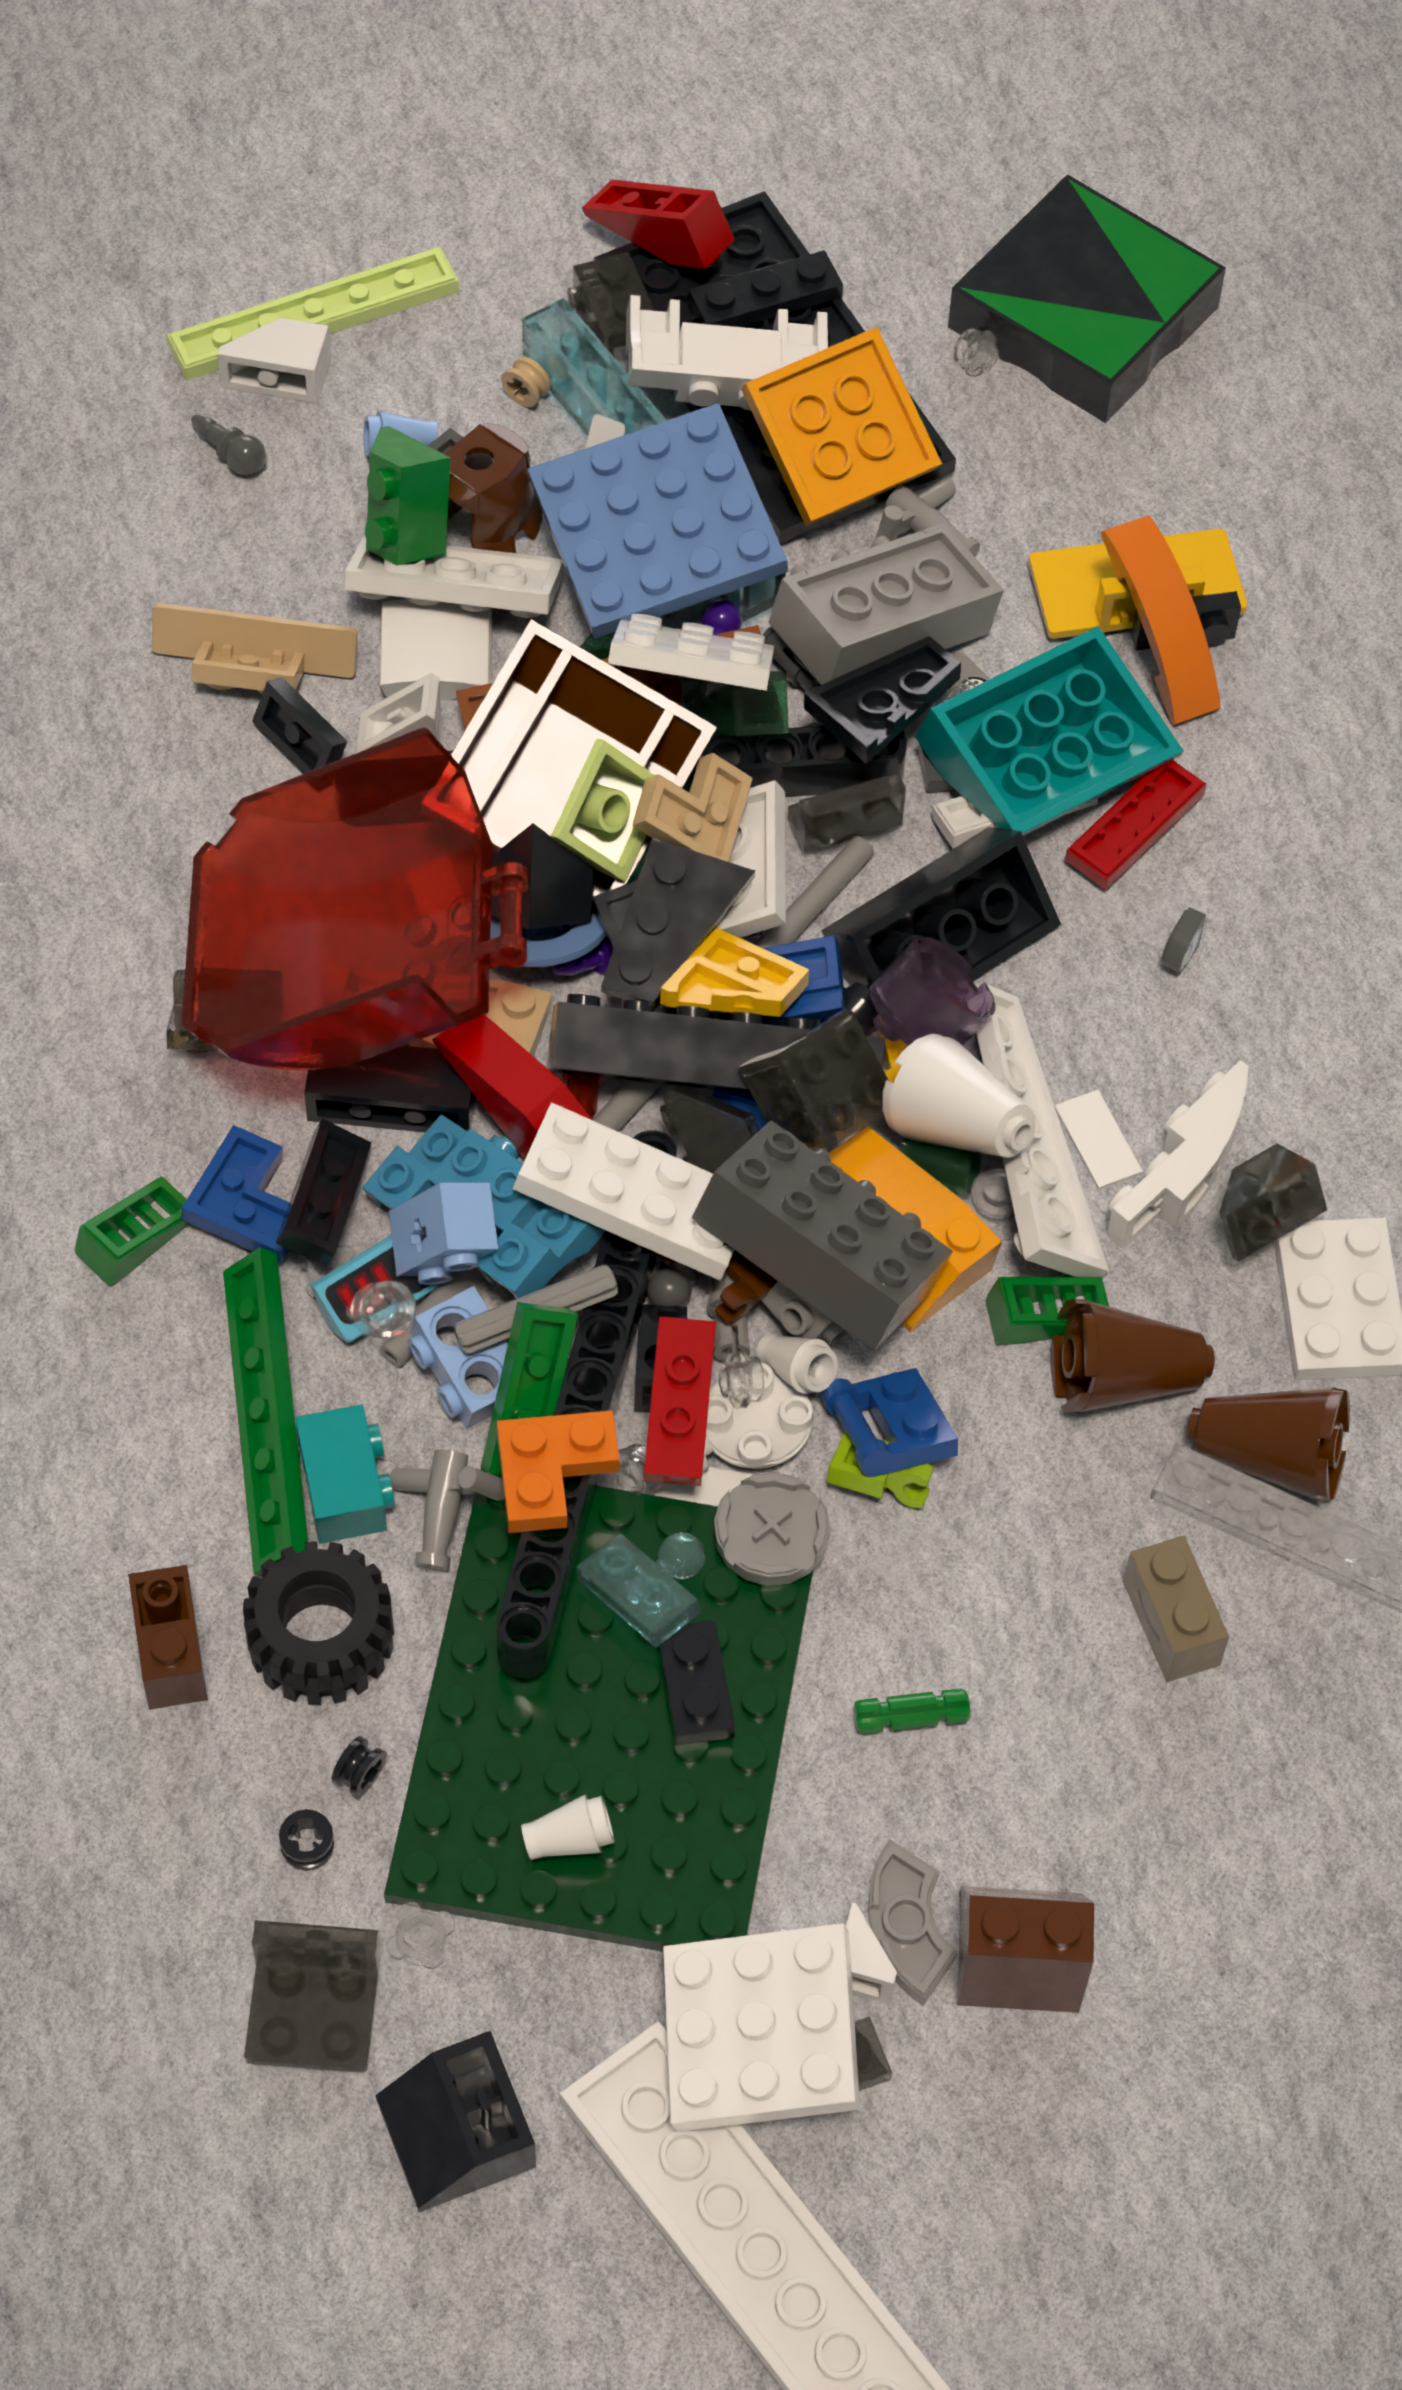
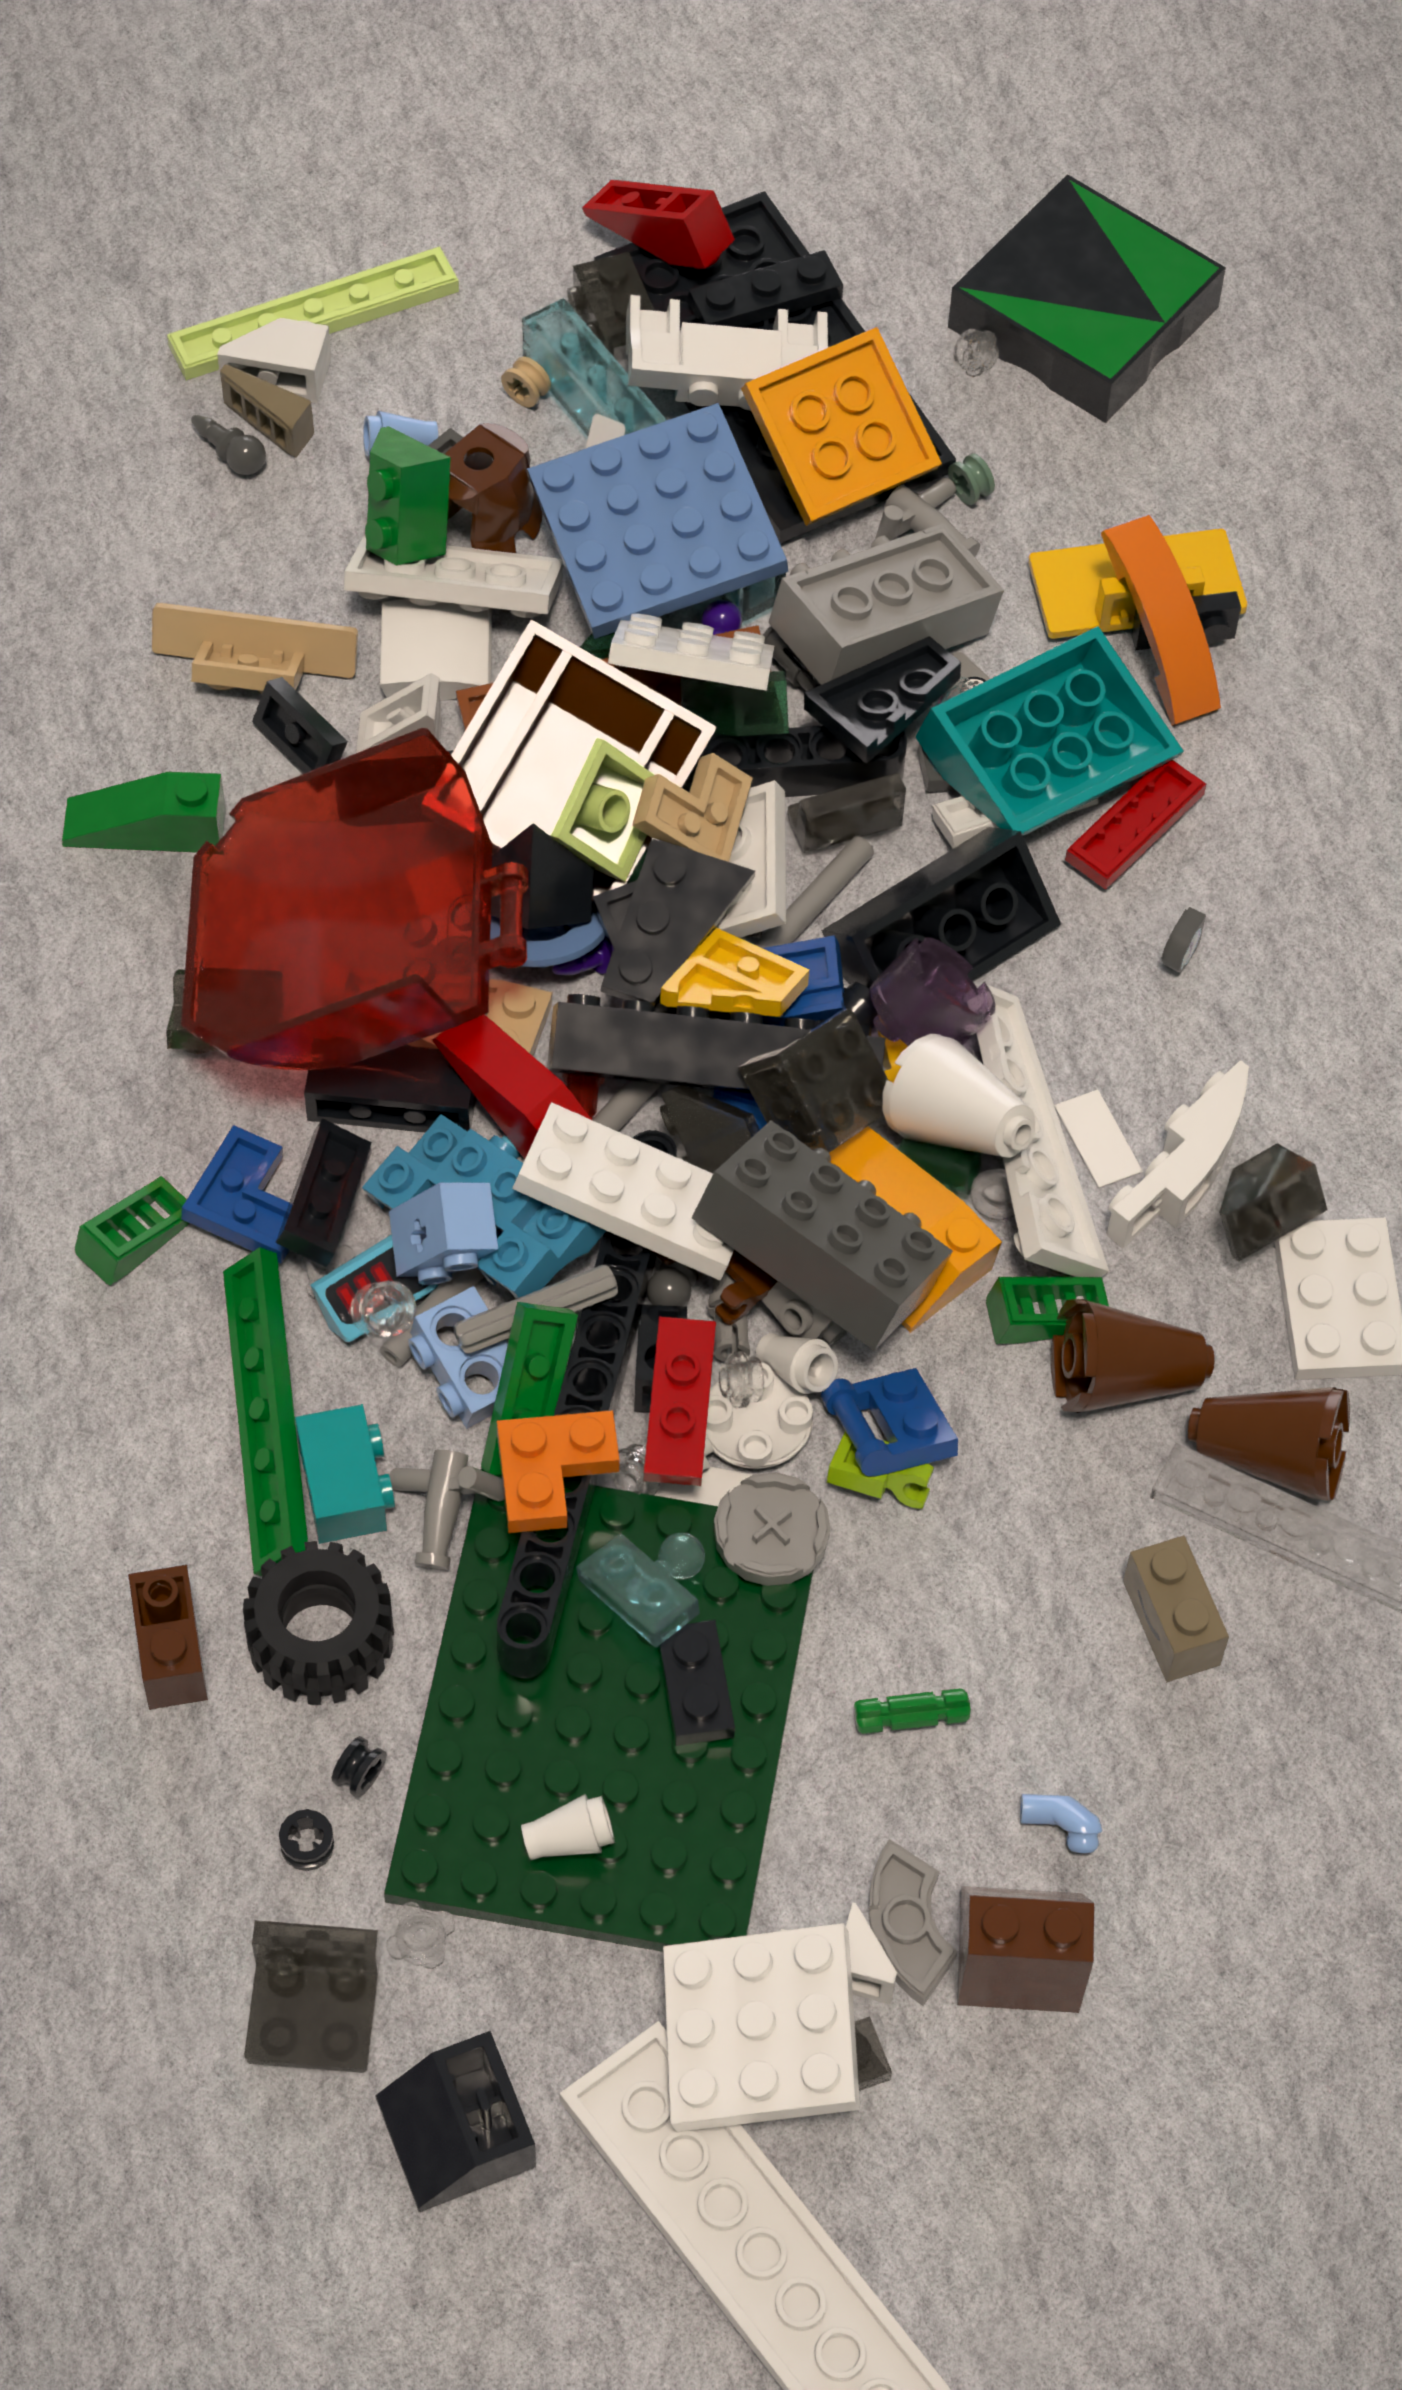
none -> green slope [62,771,226,854]
none -> dark tan slope [220,364,314,457]
none -> sand green bush [948,453,995,505]
none -> light blue arm [1020,1794,1102,1853]

